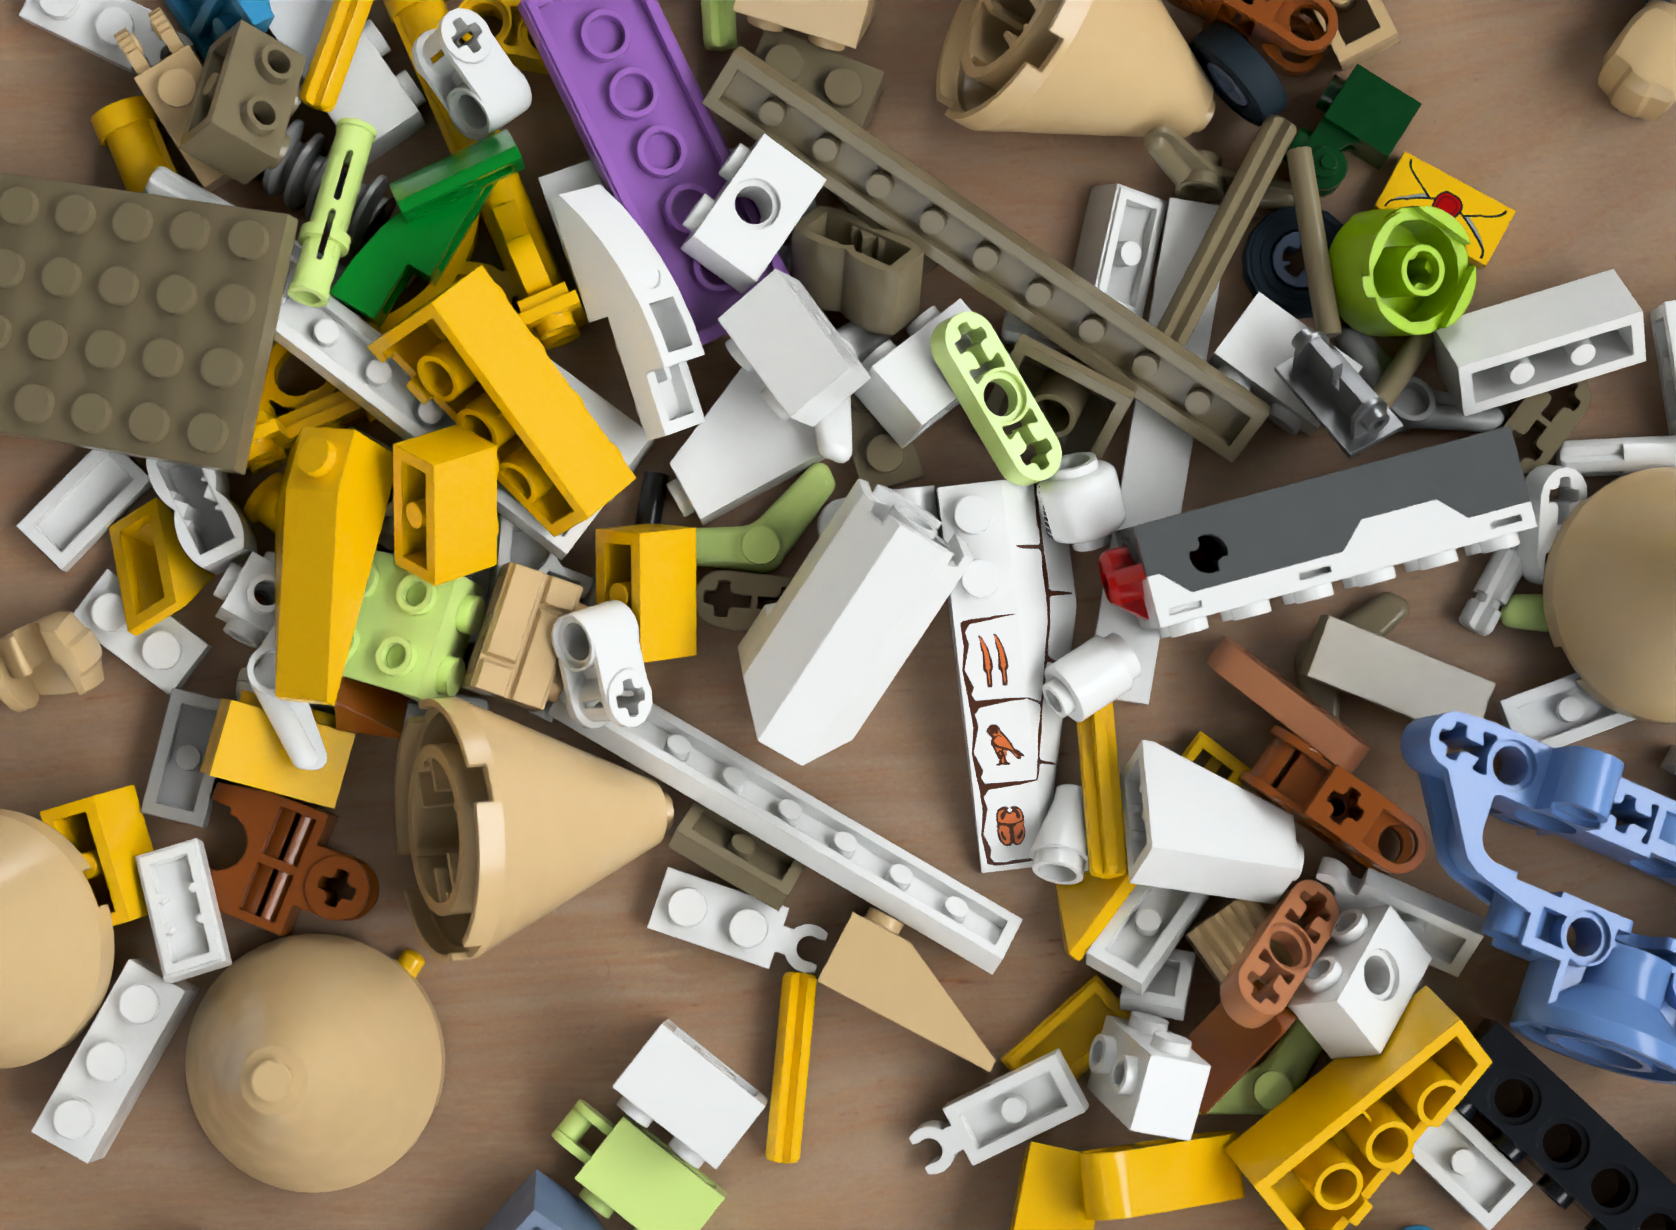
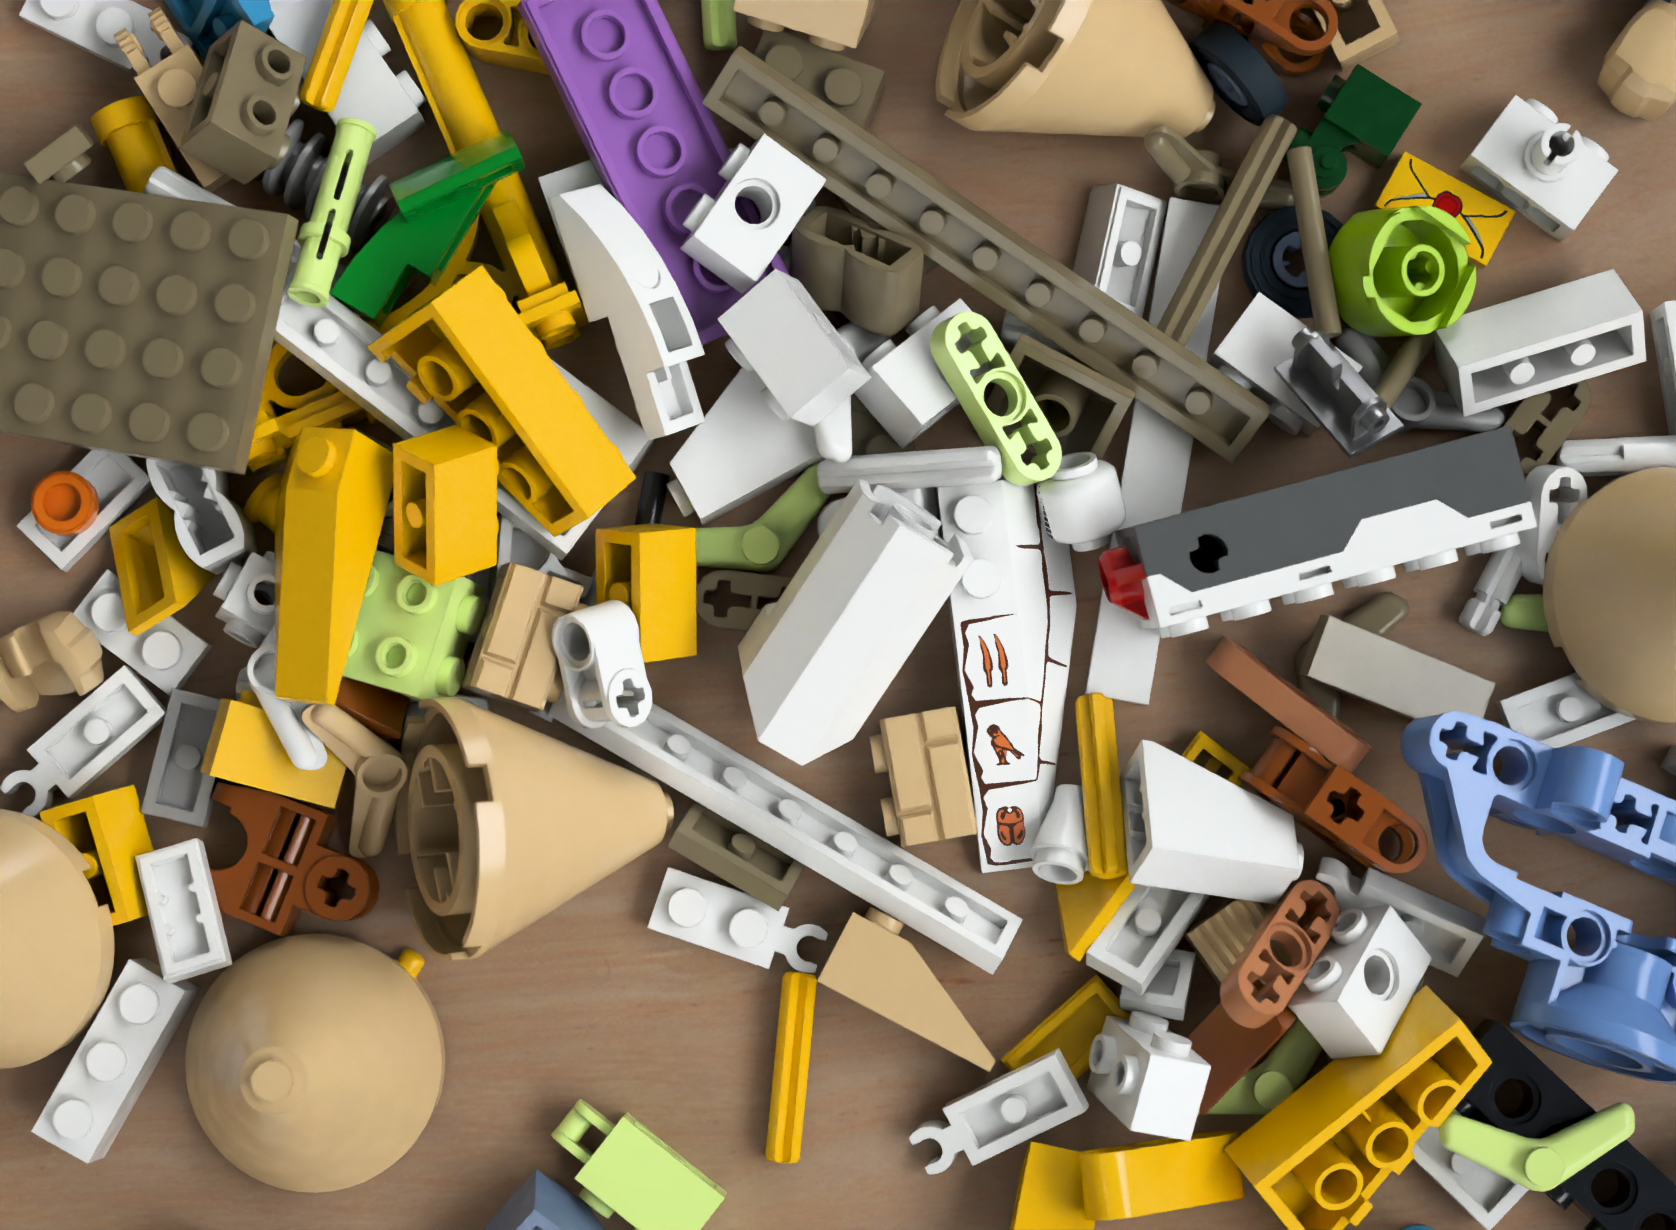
white piece [411,8,532,141] -> none
white brick [612,1019,768,1169] -> none
white brick [1042,633,1141,722] -> none
none -> white plate [0,665,166,818]
none -> dark tan plate [24,122,95,185]
none -> orange tile [31,471,99,536]
none -> tan piece [301,704,408,858]
none -> white axle [817,446,1002,494]
none -> tan brick [869,706,978,848]
none -> yellowish green piece [1439,1102,1635,1192]
none -> white brick [1459,95,1619,242]

